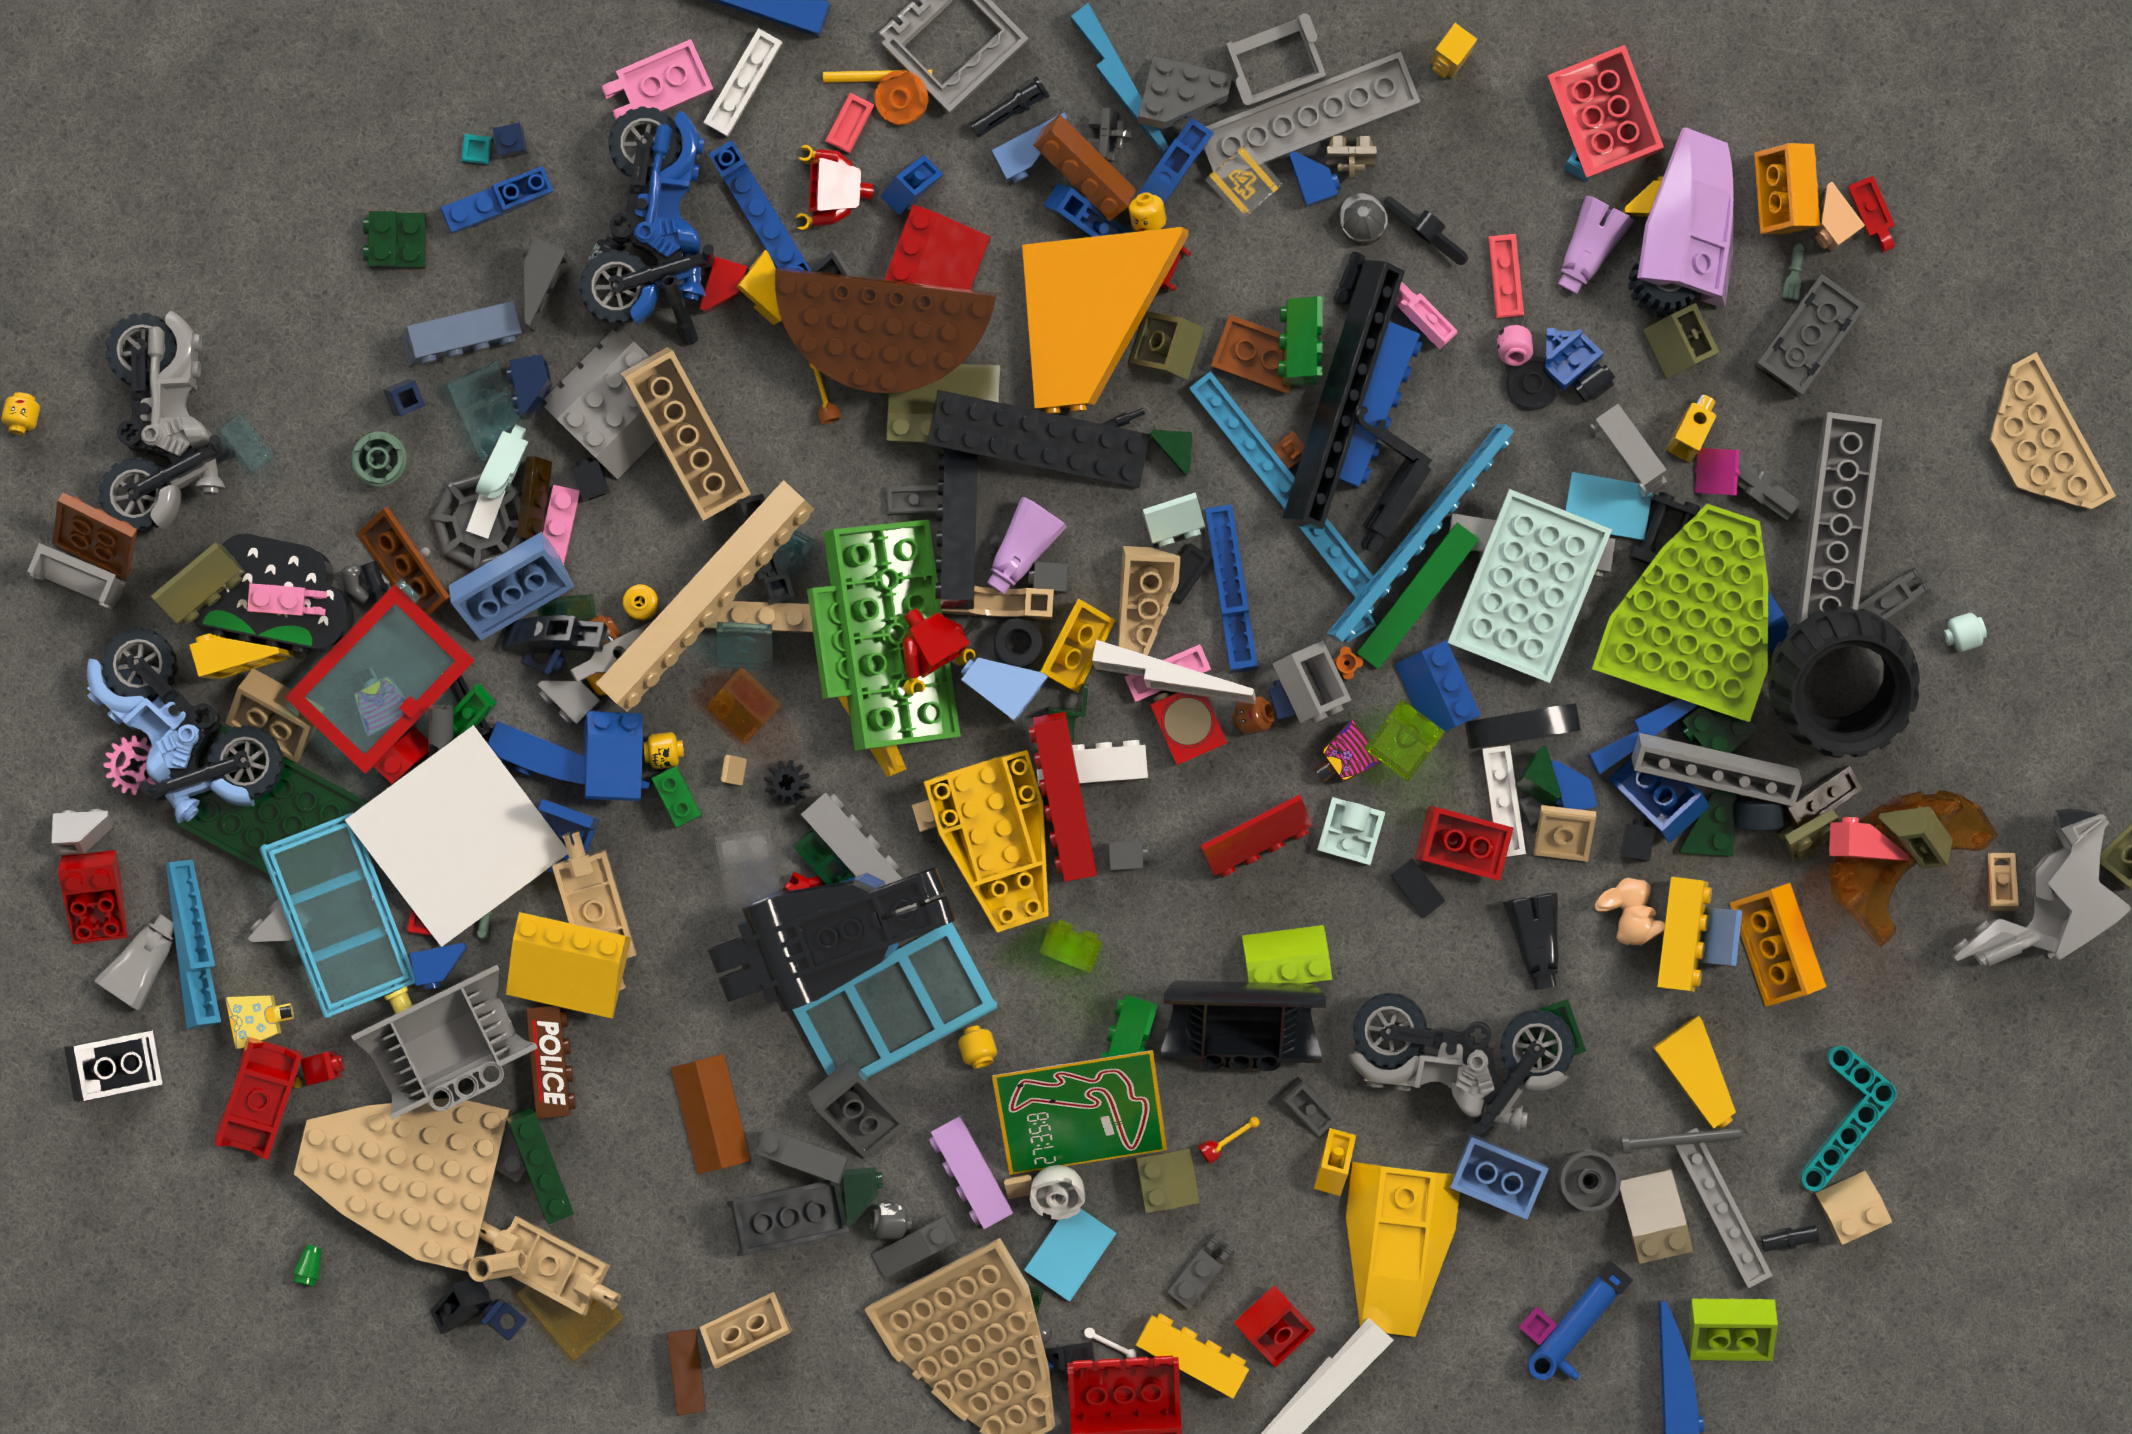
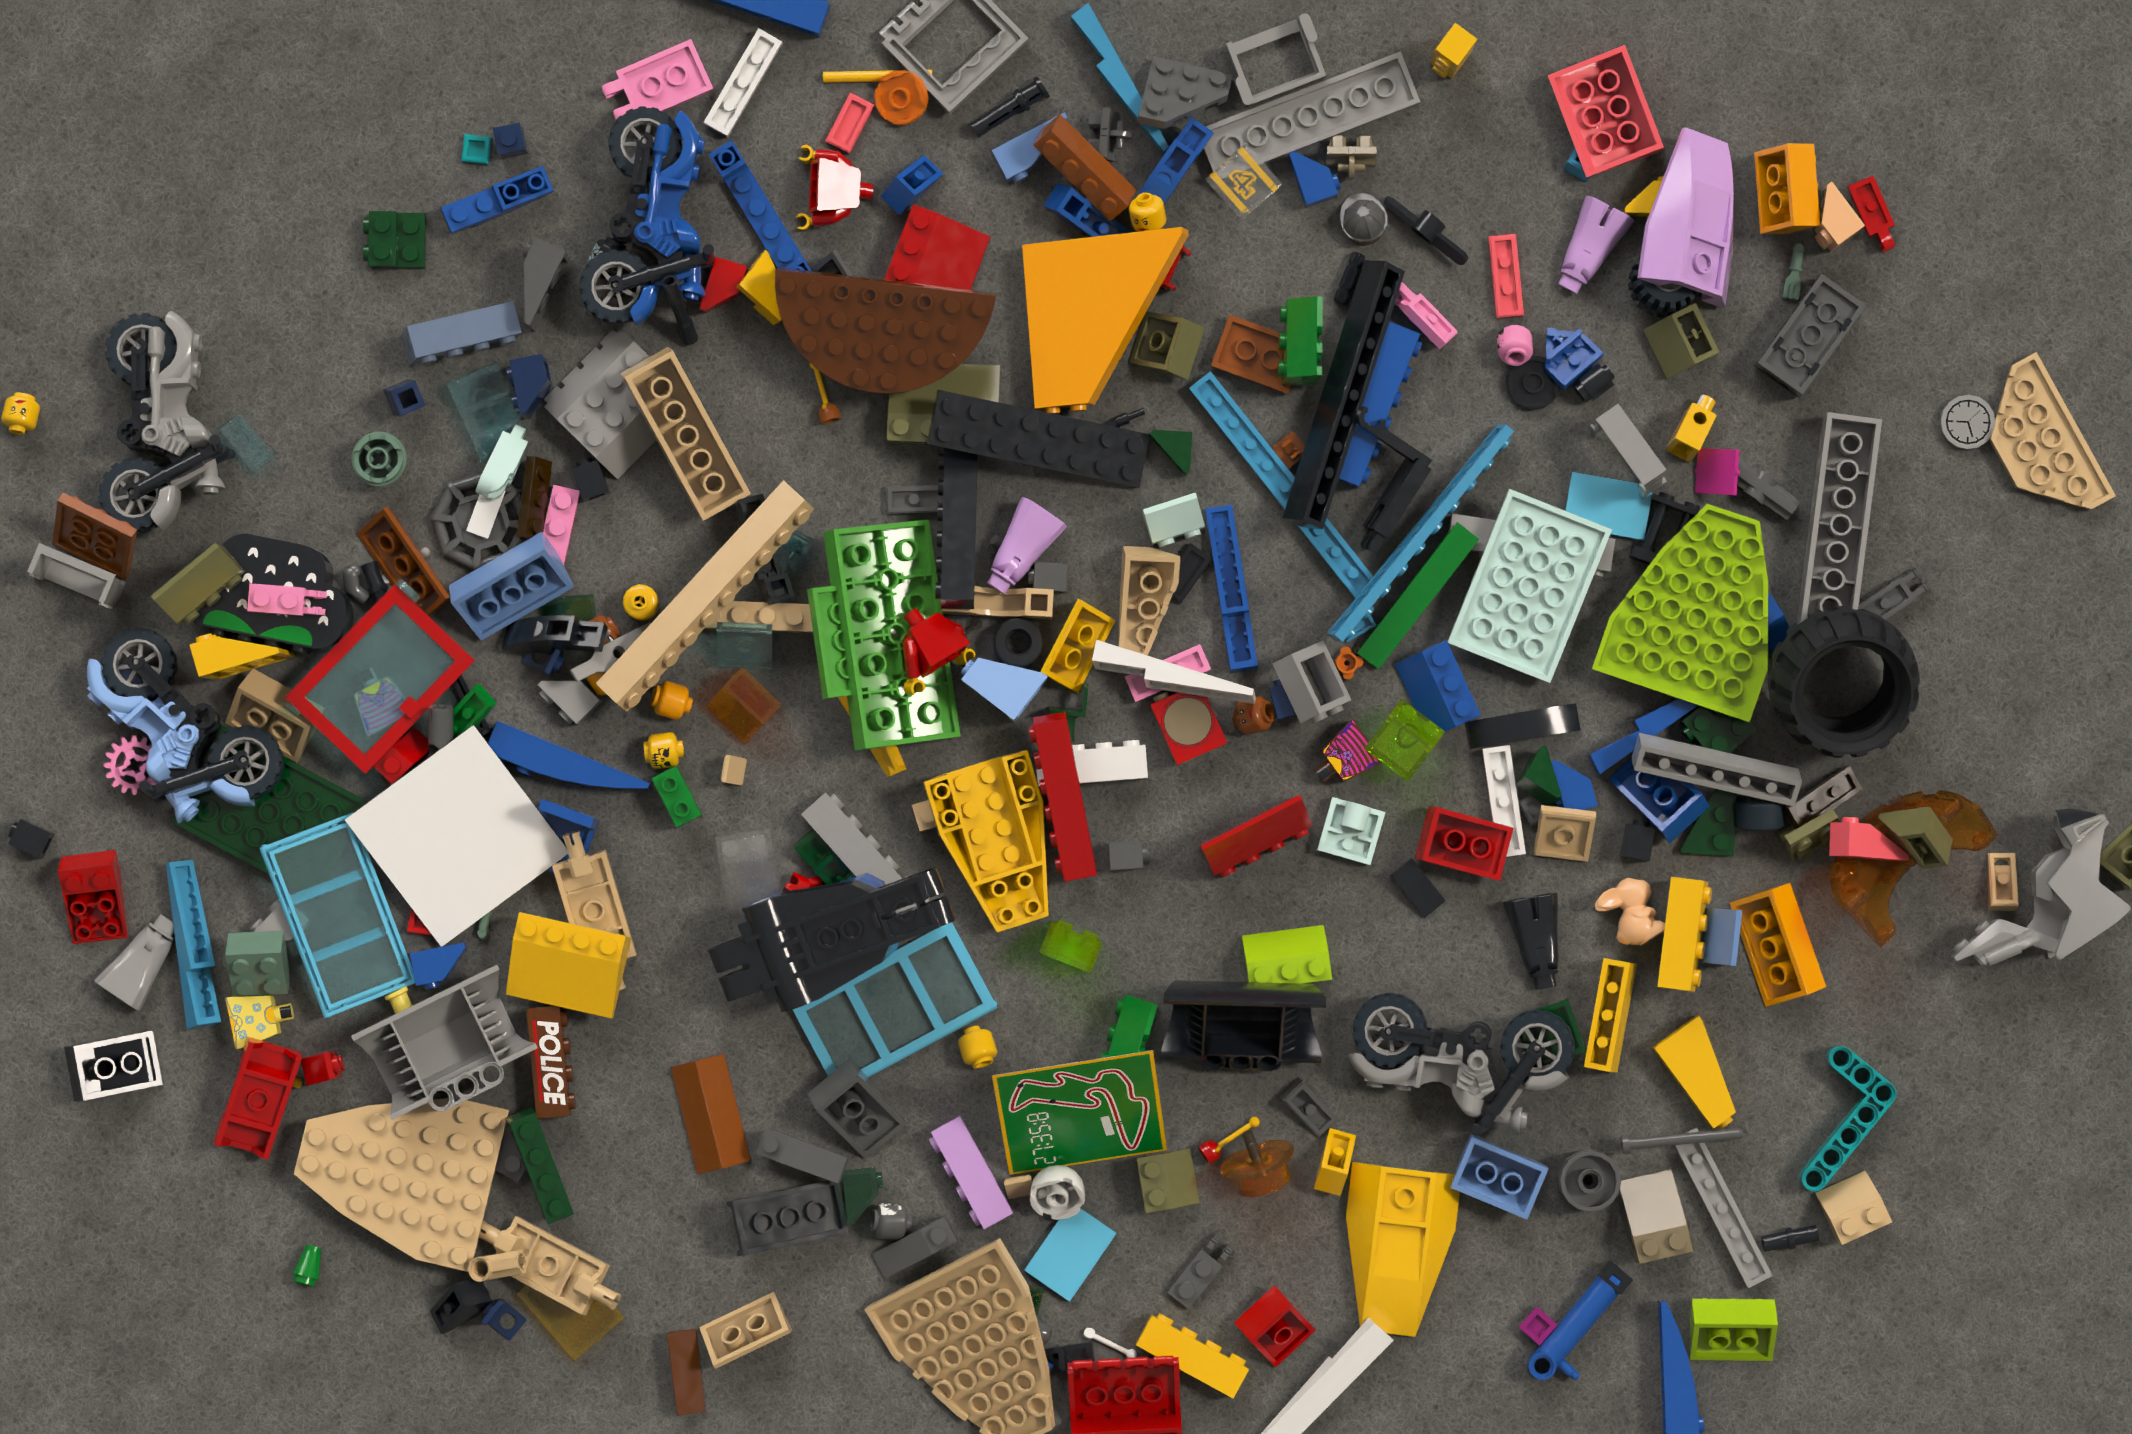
slope [51,809,113,855] -> none
blue slope [583,711,643,801] -> none
black gear [764,760,811,806] -> none
light aqua head [1944,613,1987,652] -> none
none -> black brick [8,819,55,858]
none -> sand green brick [225,931,290,996]
none -> light orange head [650,681,693,720]
none -> clear orange piece [1220,1130,1294,1197]
none -> yellow brick [1584,958,1637,1072]
none -> light grey tile [1939,395,1995,450]

